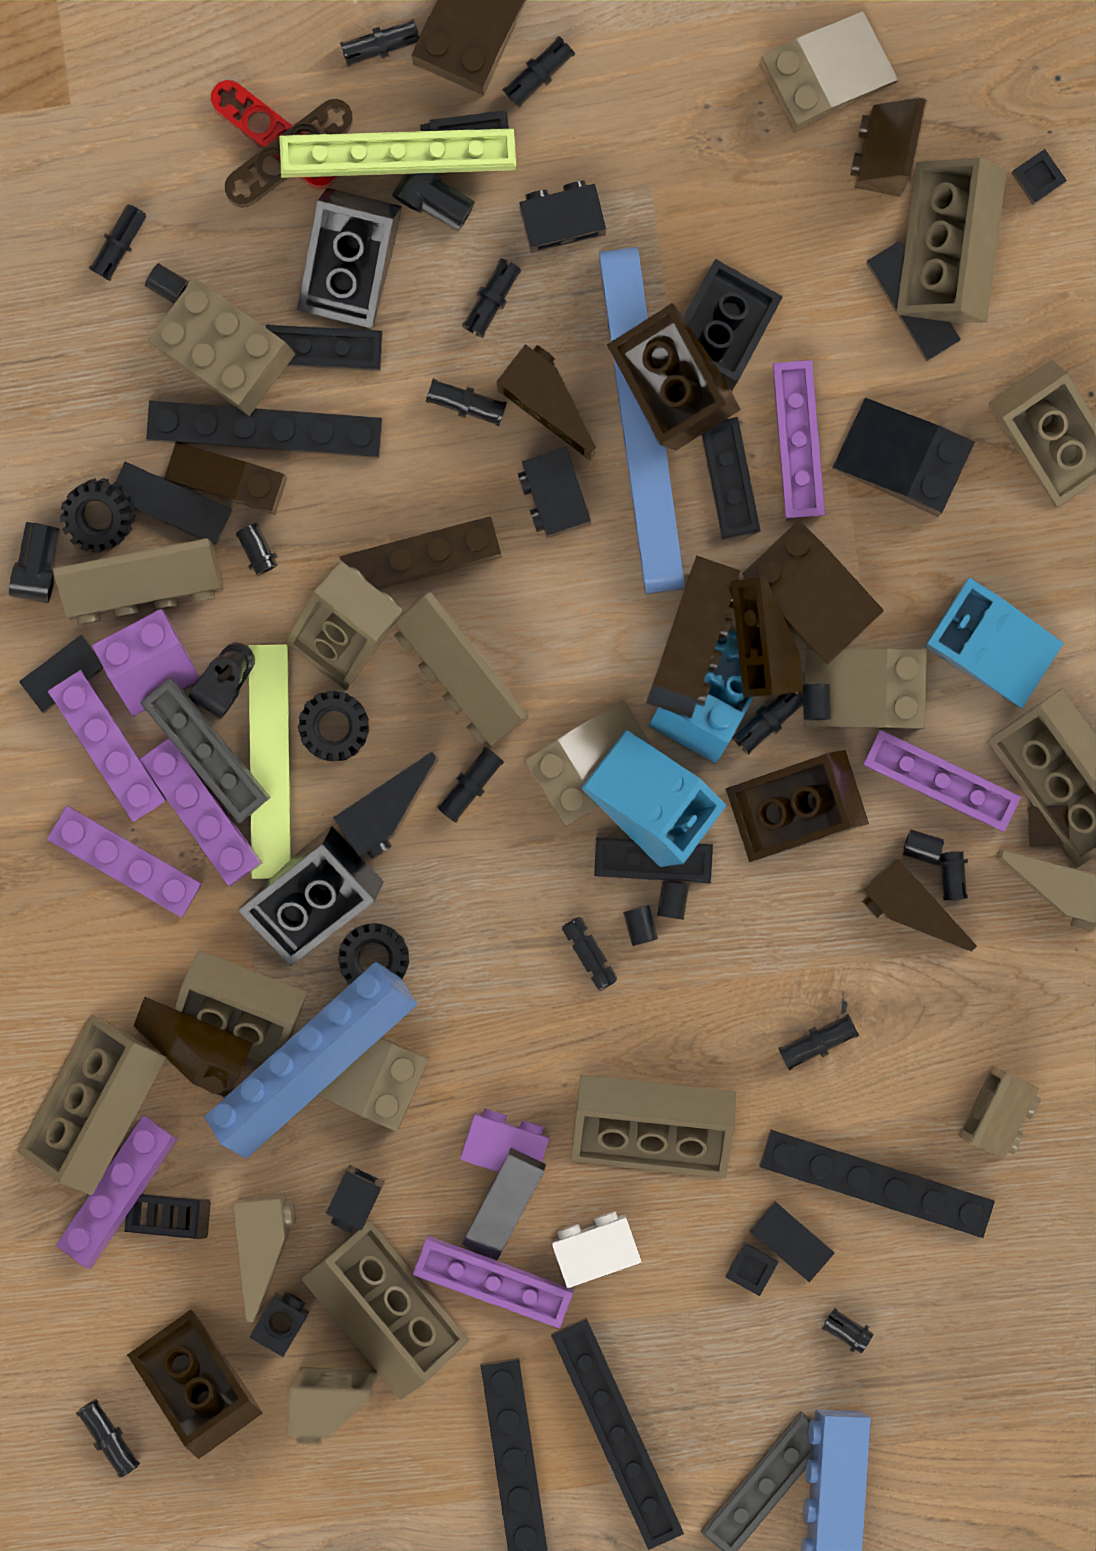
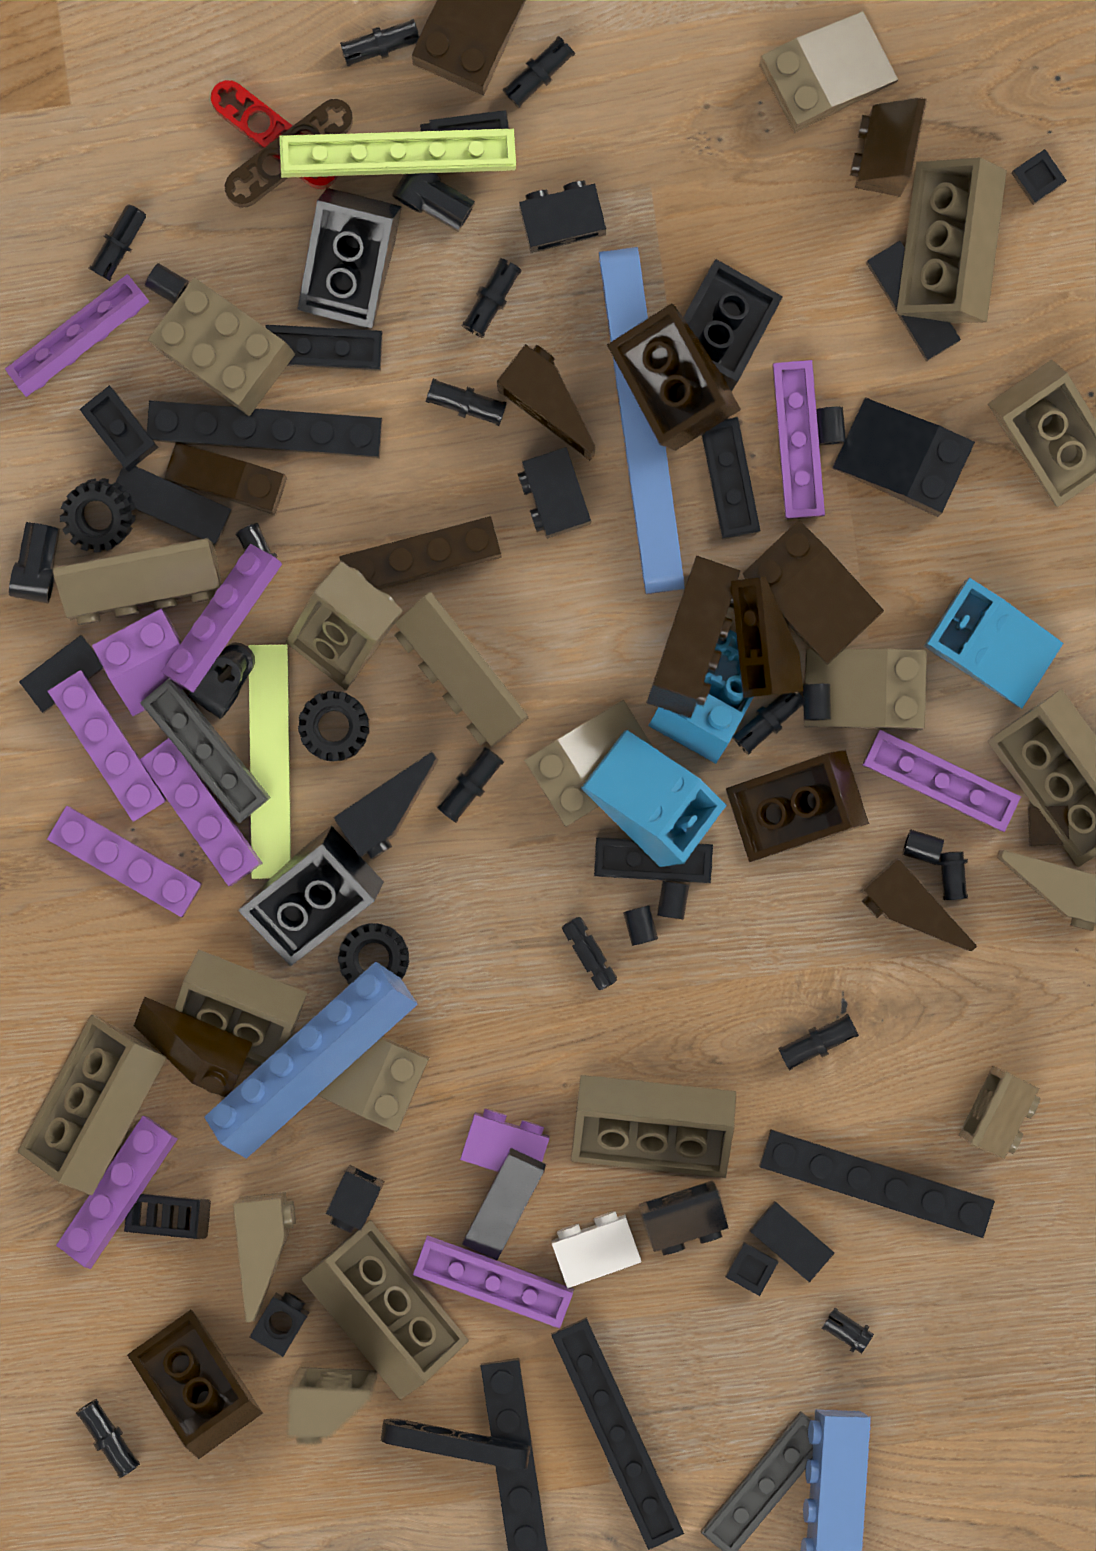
none -> medium lavender plate [5,274,149,397]
none -> black plate [79,385,159,472]
none -> medium lavender plate [162,544,282,692]
none -> black beam [380,1419,530,1469]
none -> black slope [639,1180,729,1256]
none -> black hinge [816,406,846,445]

